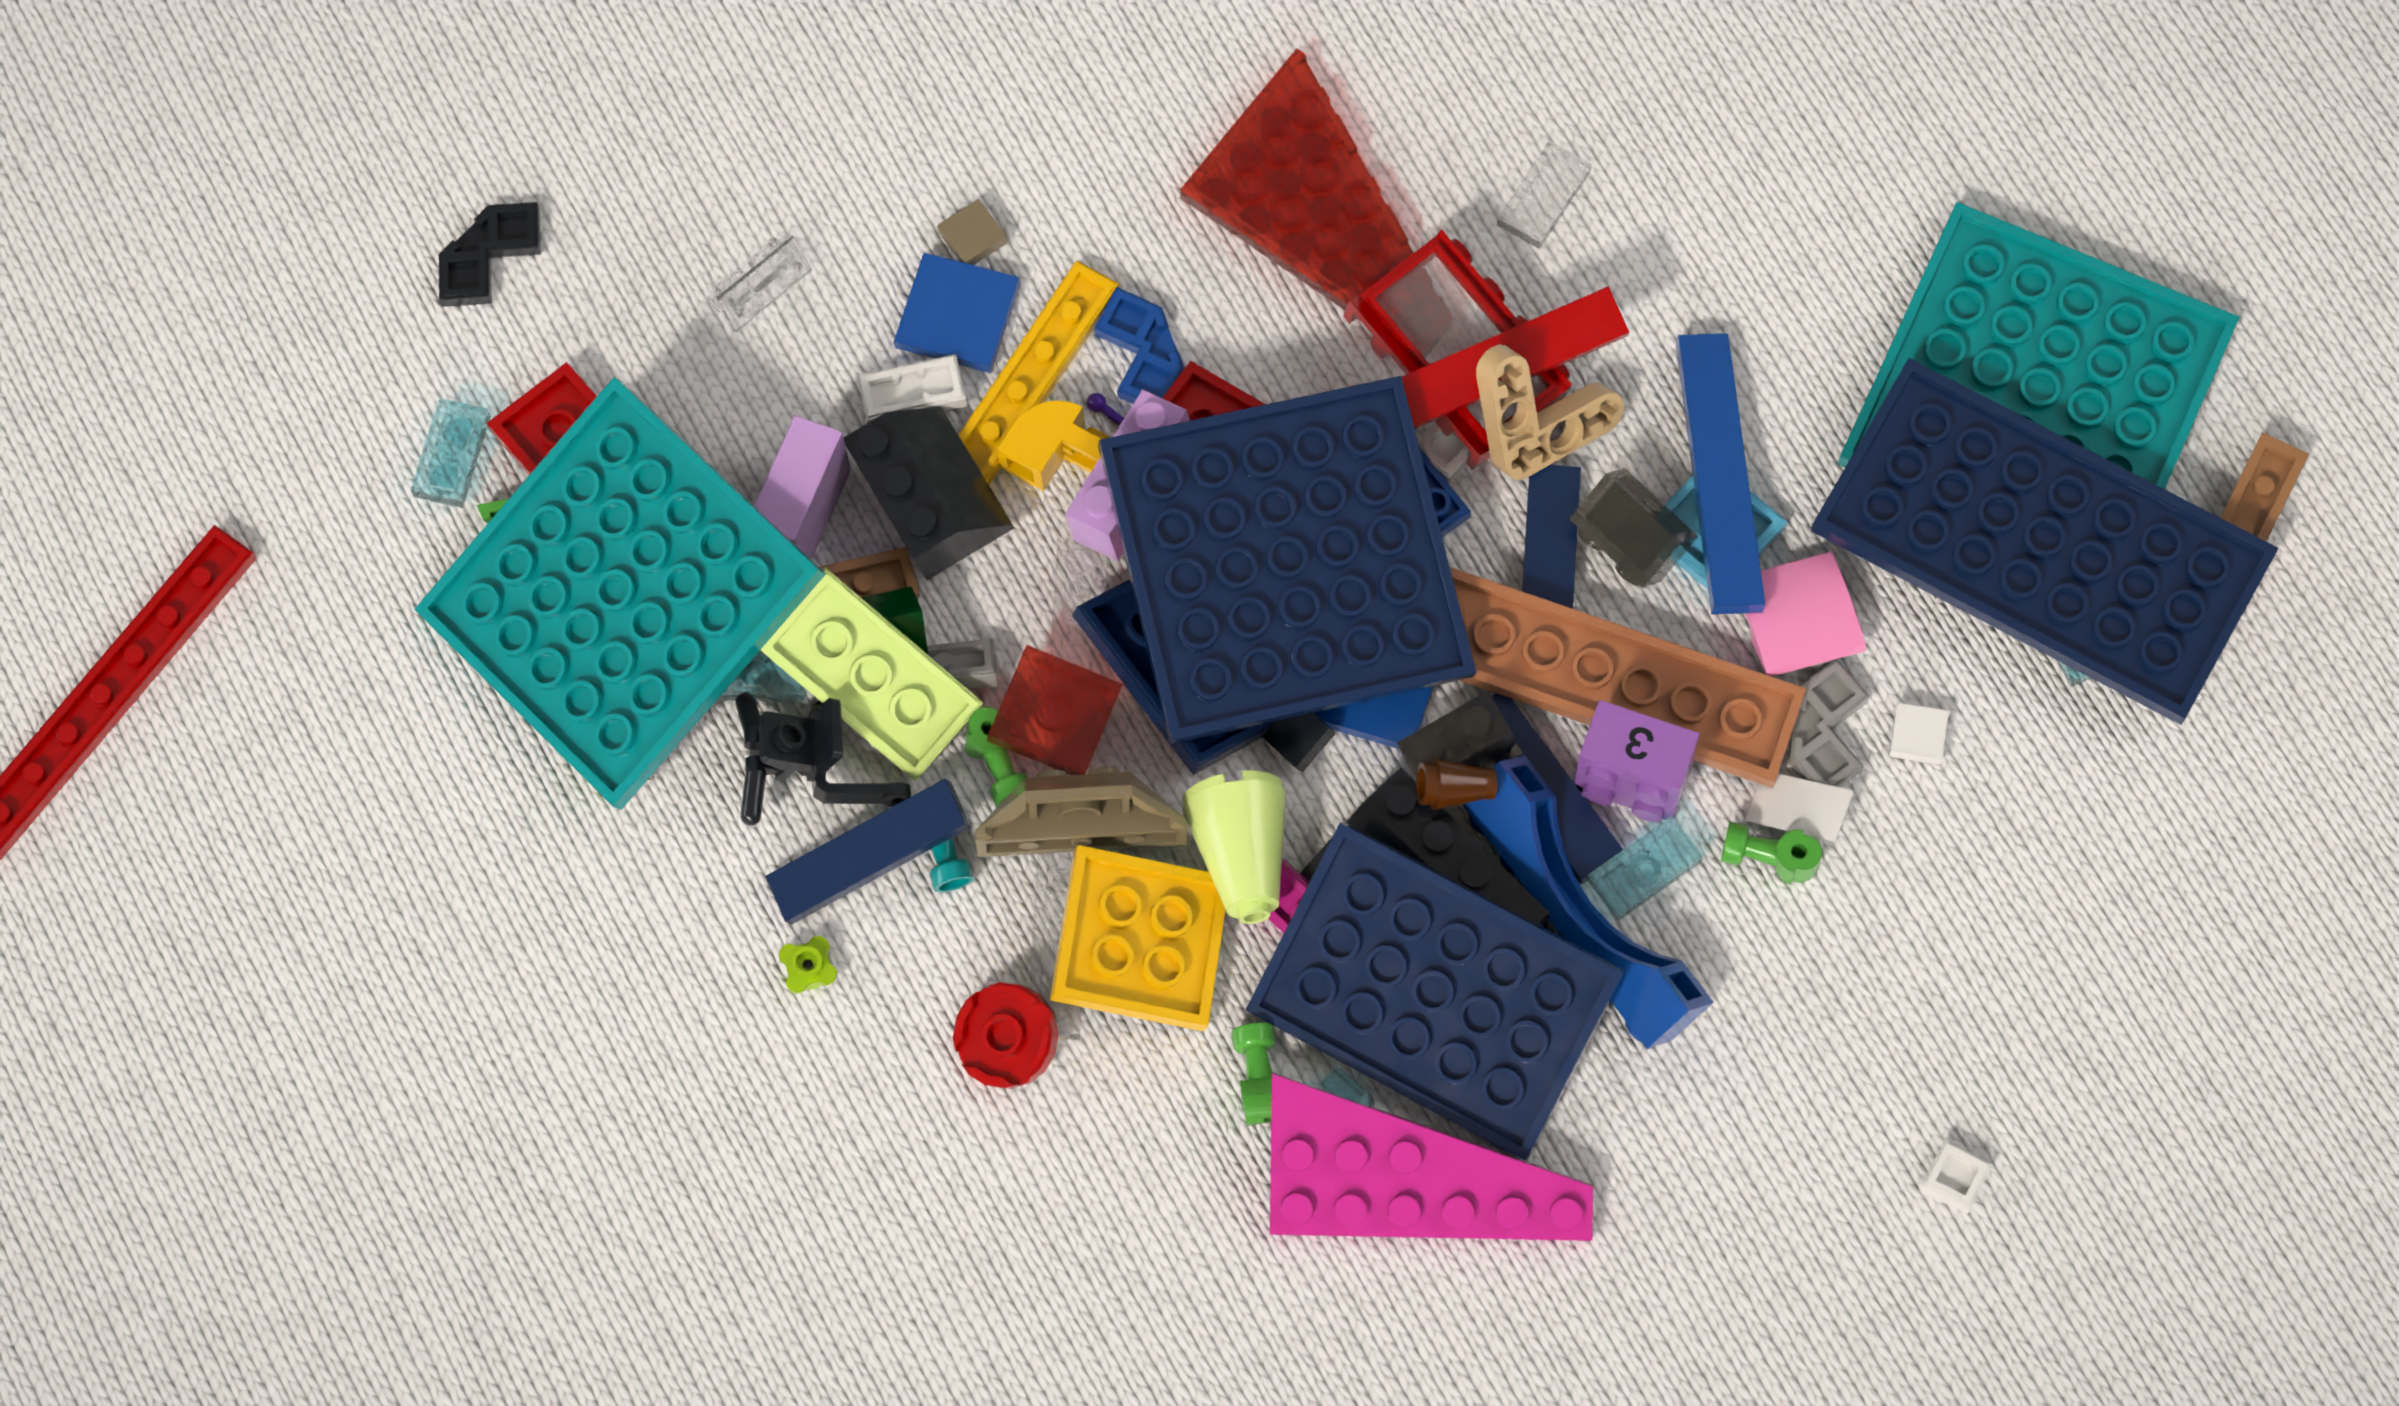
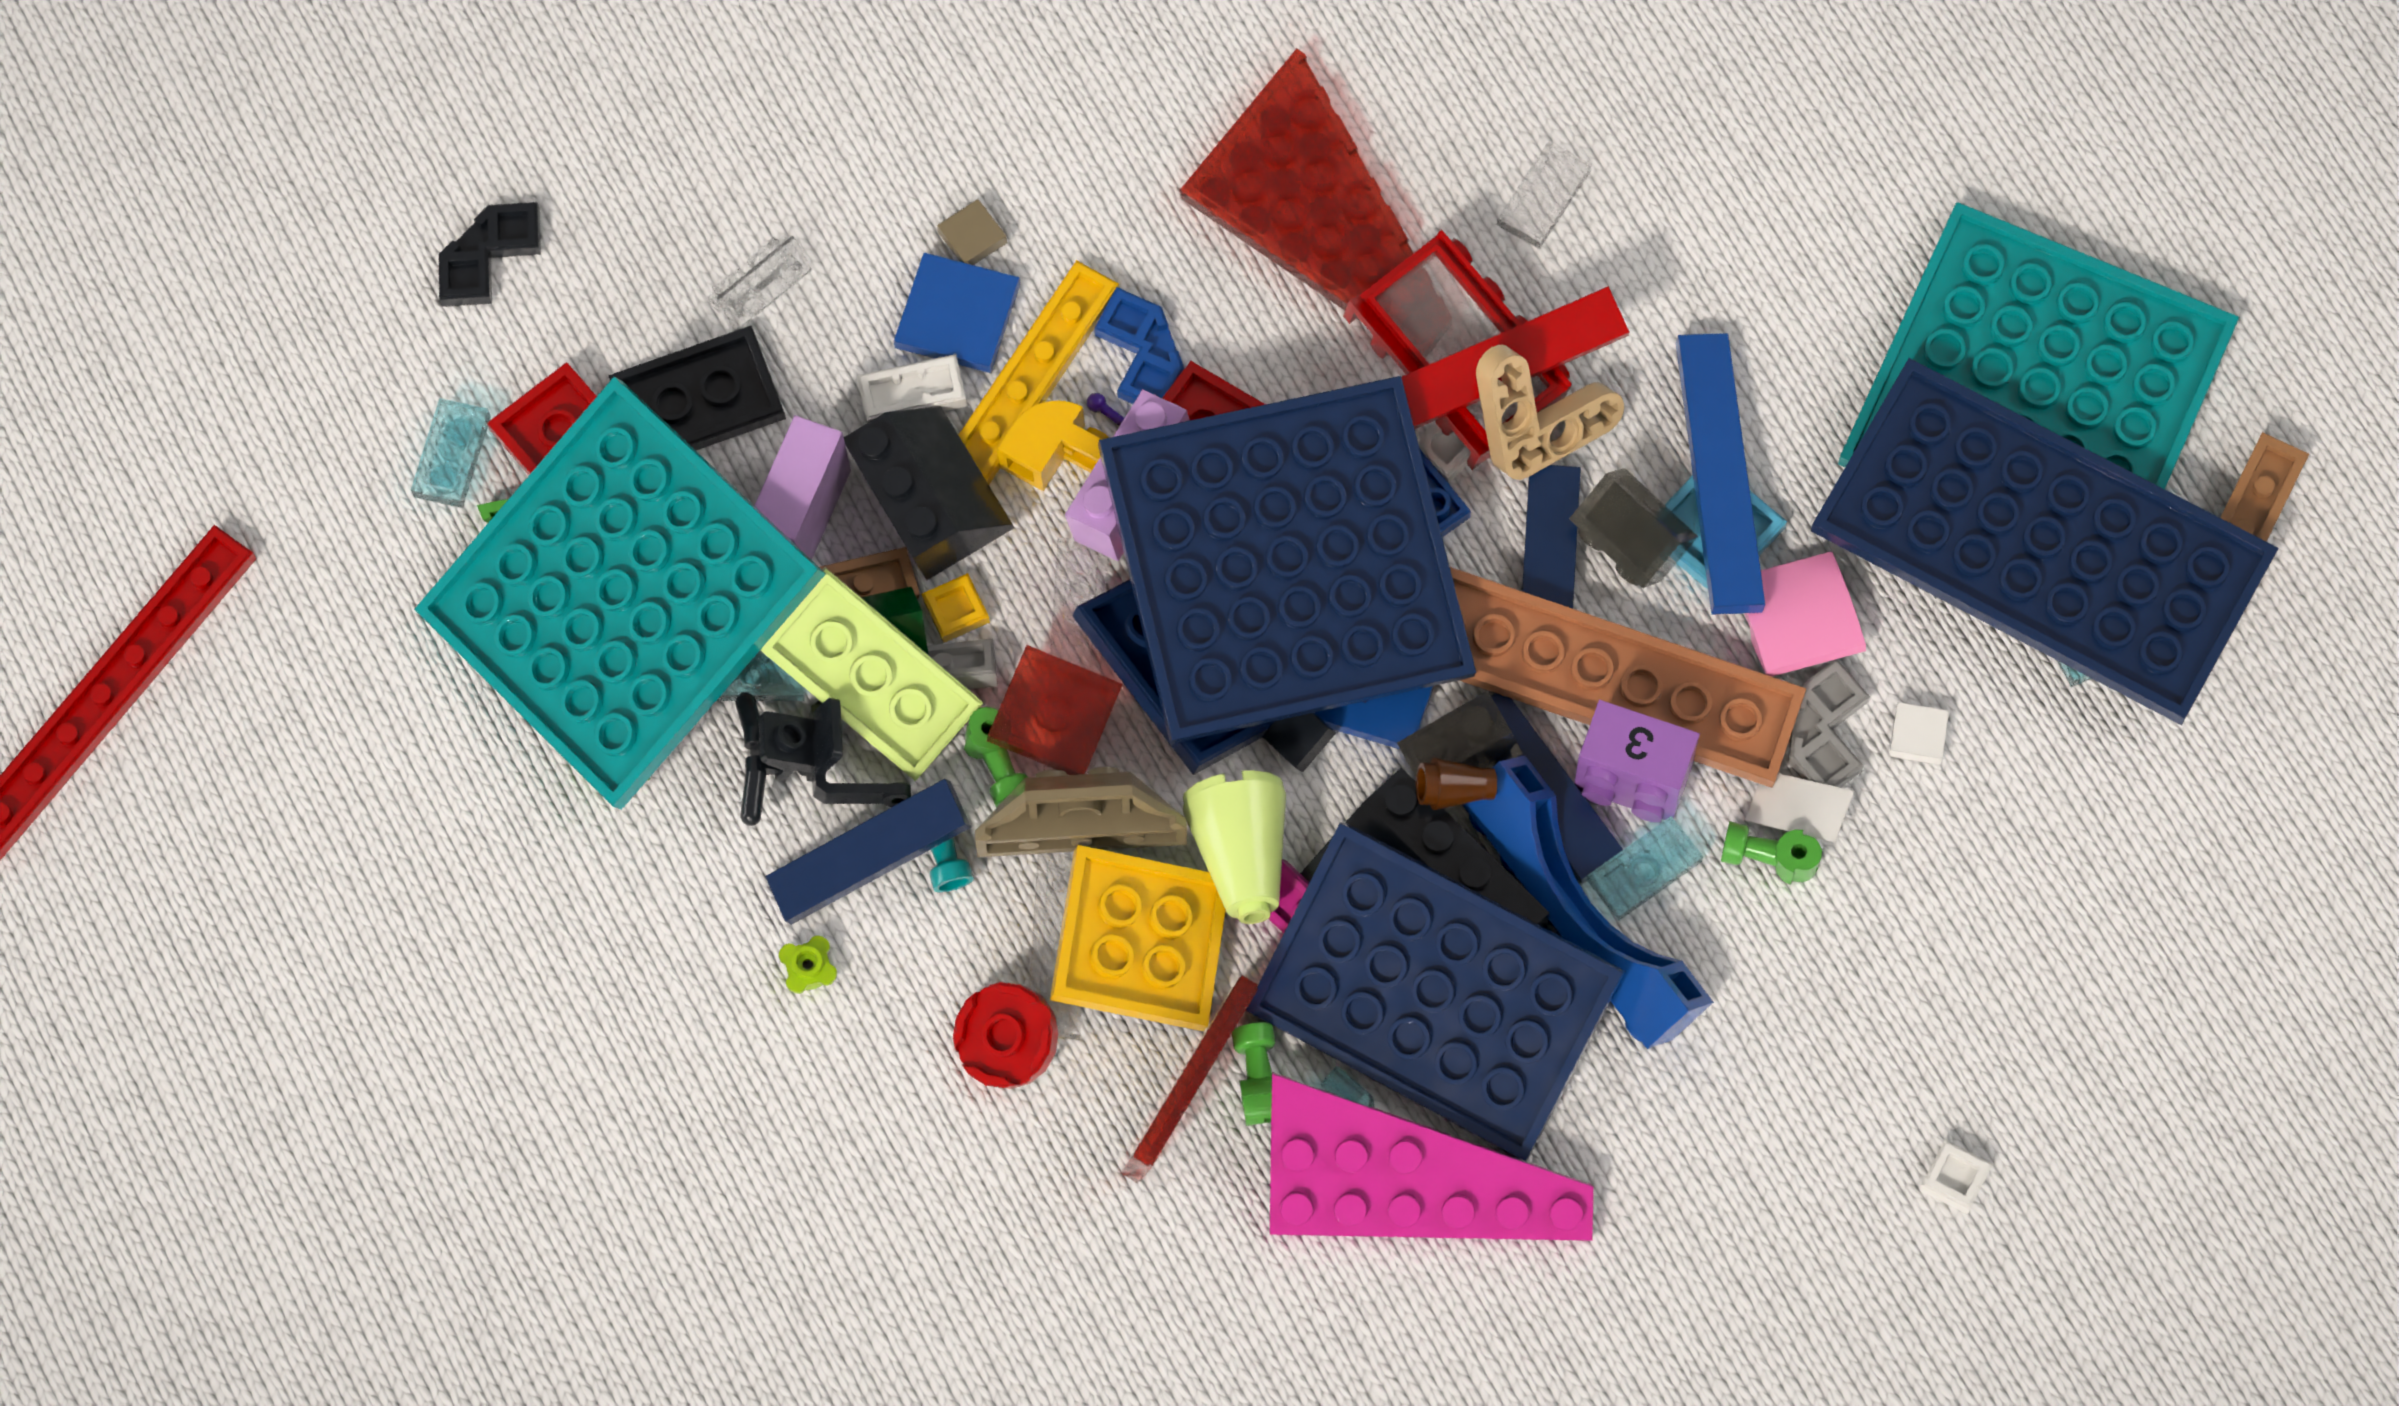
none -> black tile [608,325,786,451]
none -> yellow tile [921,573,990,643]
none -> clear red tile [1121,975,1258,1183]

